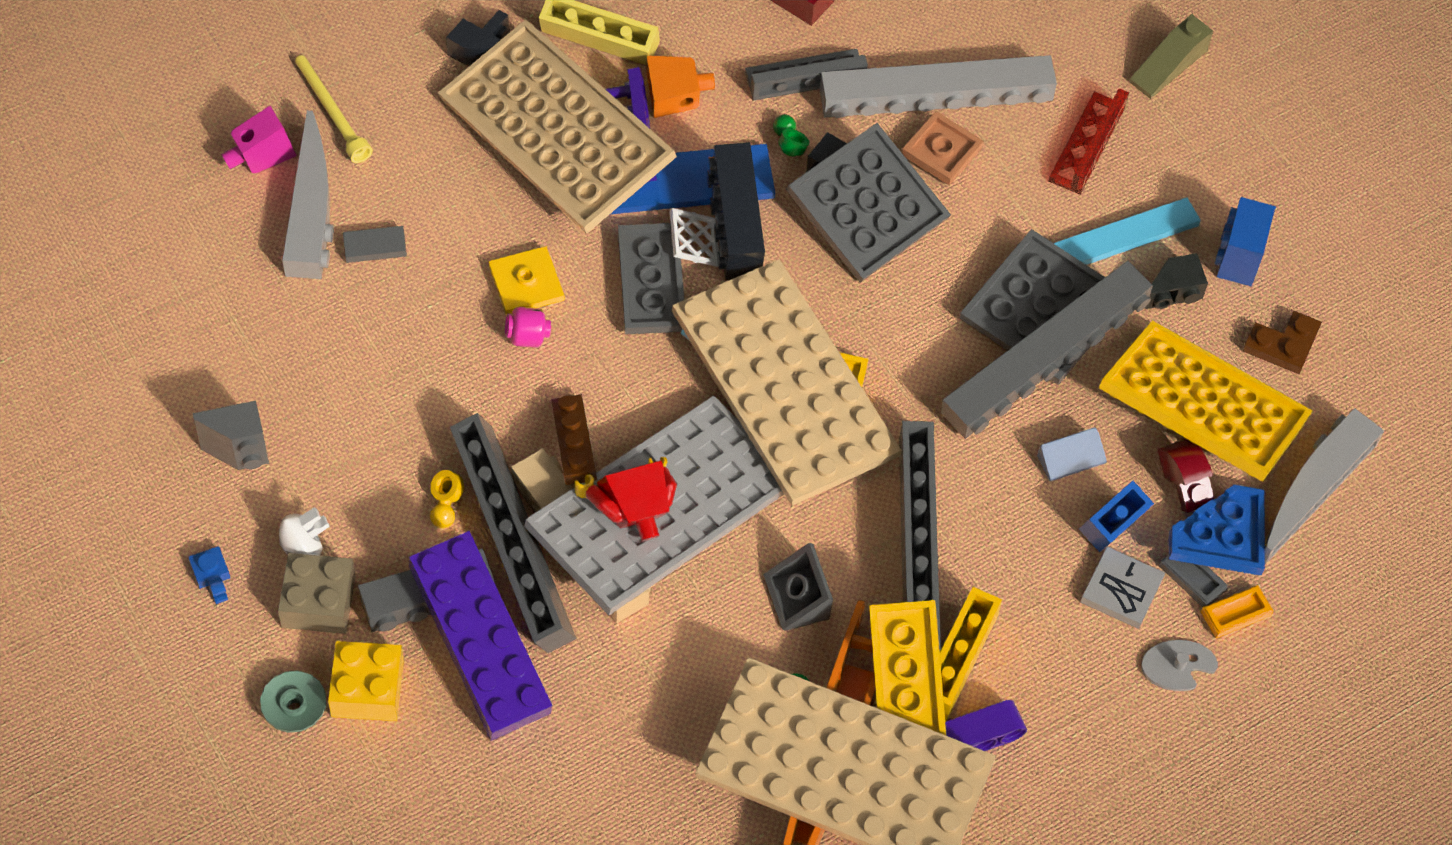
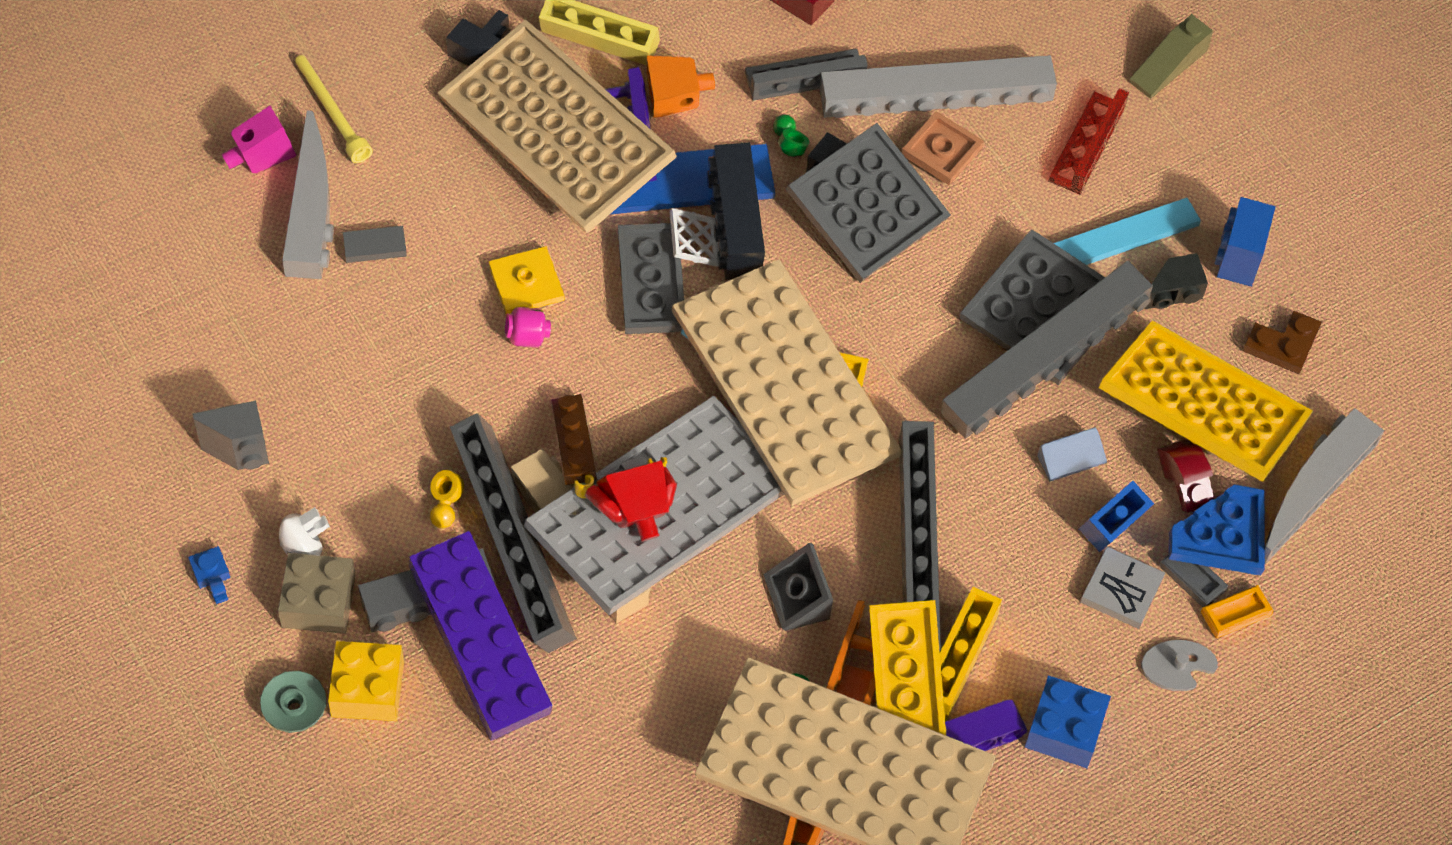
none -> blue brick [1025,675,1111,769]

